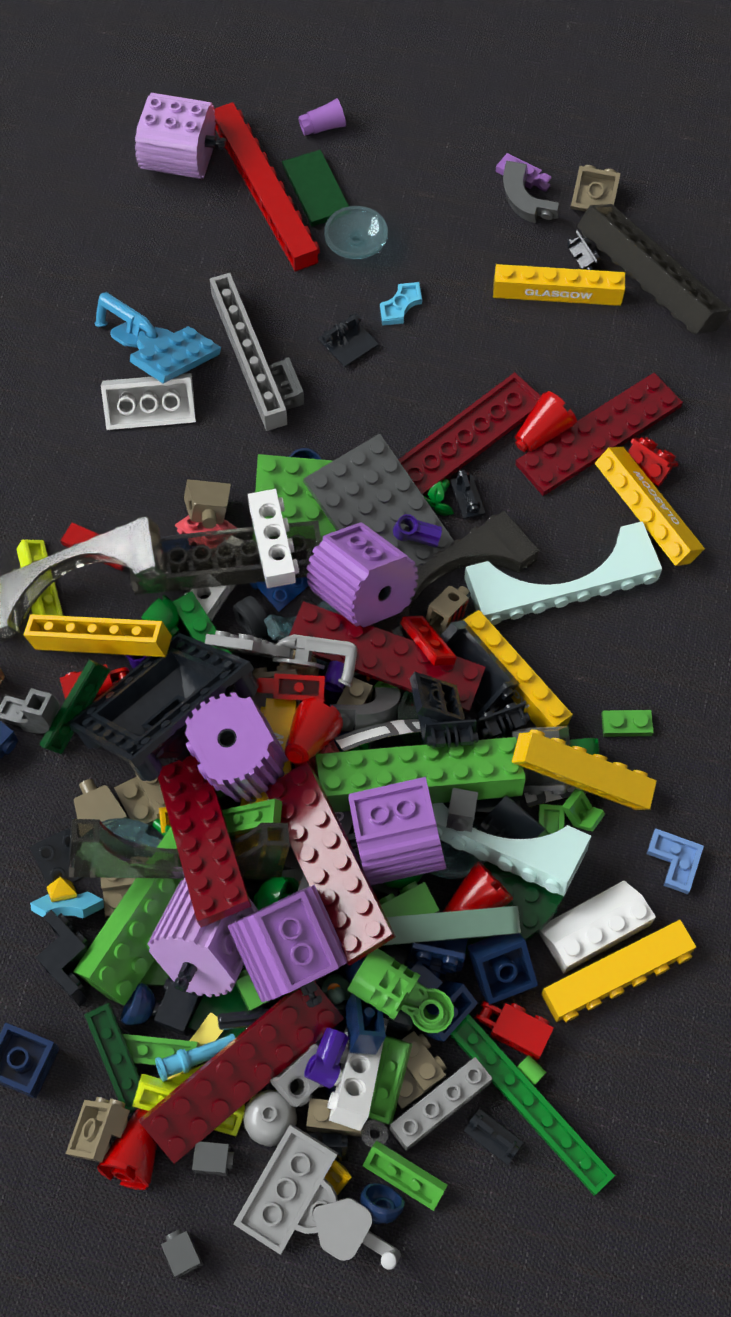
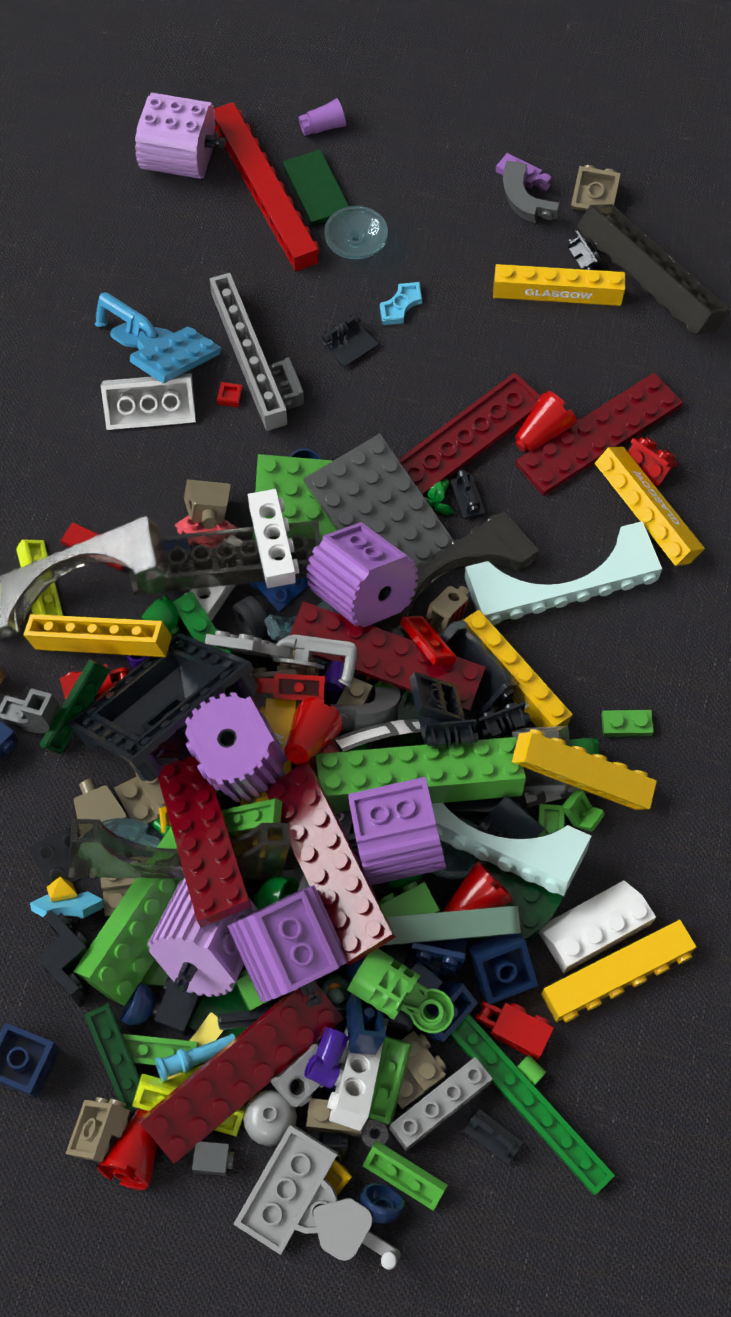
dark grey brick [161,1229,203,1278] -> none
dark purple piece [393,514,442,547] -> none
dark grey brick [446,788,478,832] -> none
medium blue plate [647,828,704,894] -> none
none -> red tile [217,382,243,408]

